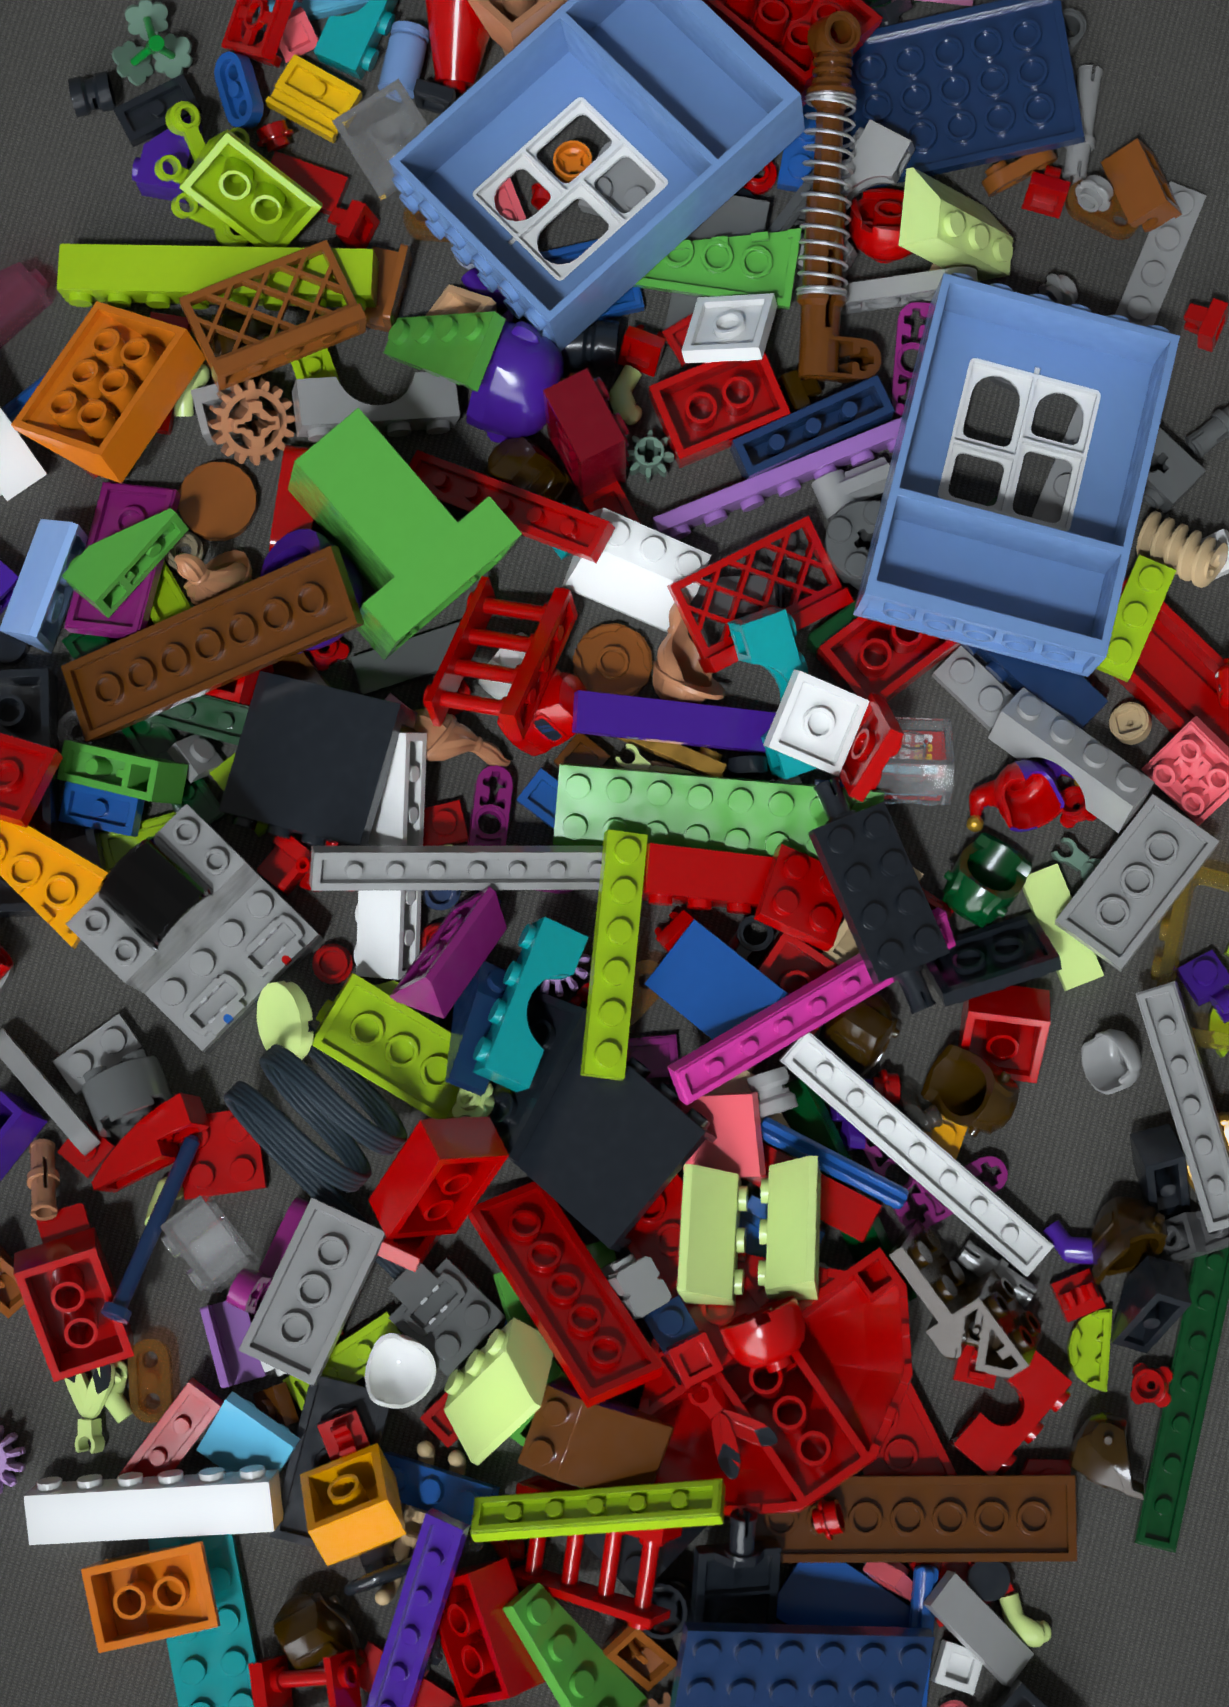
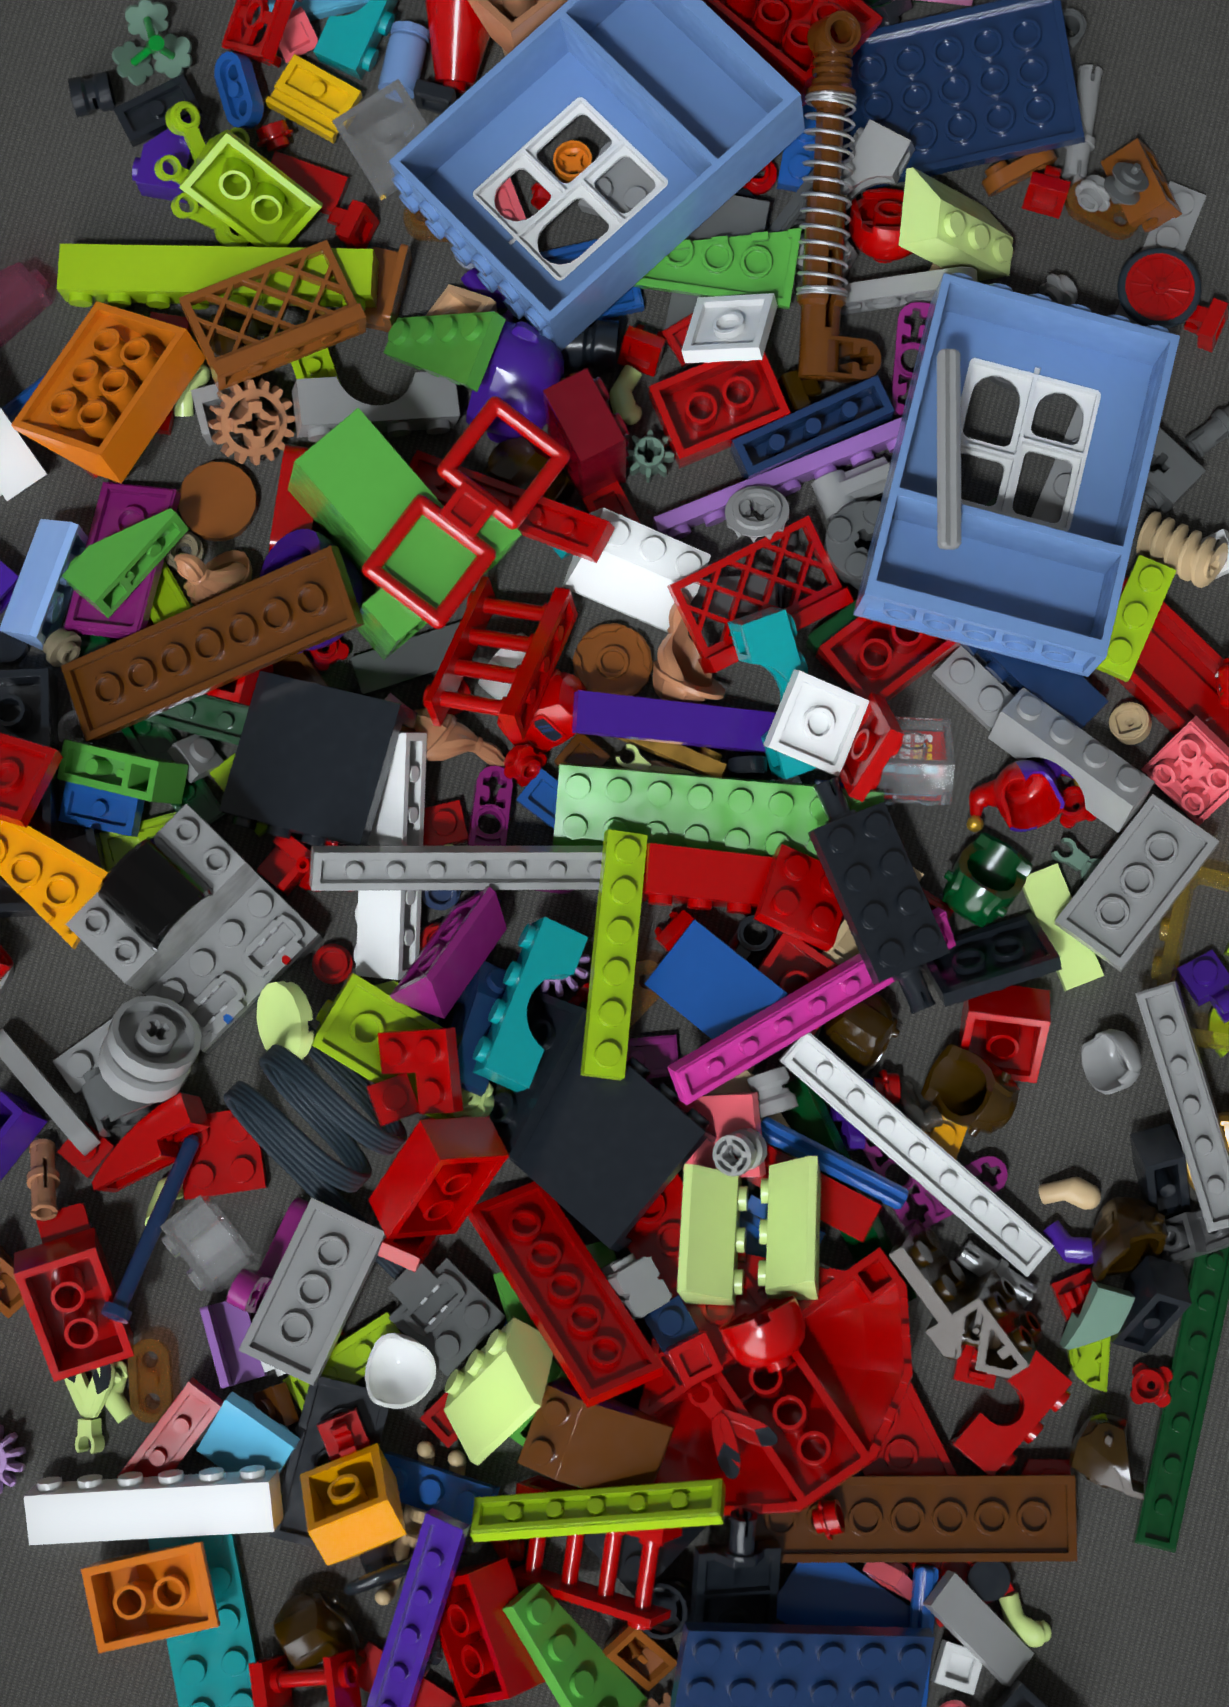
none -> dark tan plate [43,628,81,667]
none -> light grey wheel [98,995,202,1104]
none -> red bar [362,396,570,629]
none -> red plate [366,1073,419,1127]
none -> red plate [378,1027,463,1114]
none -> red plate [504,744,547,787]
none -> light grey wheel [713,1128,767,1177]
none -> light grey gear [725,486,789,542]
none -> light grey axle [937,349,961,550]
none -> tan arm [1039,1177,1101,1210]
none -> sand green slope [1060,1281,1135,1350]
none -> dark grey wheel [1104,162,1149,205]
none -> red wheel [1117,248,1201,329]

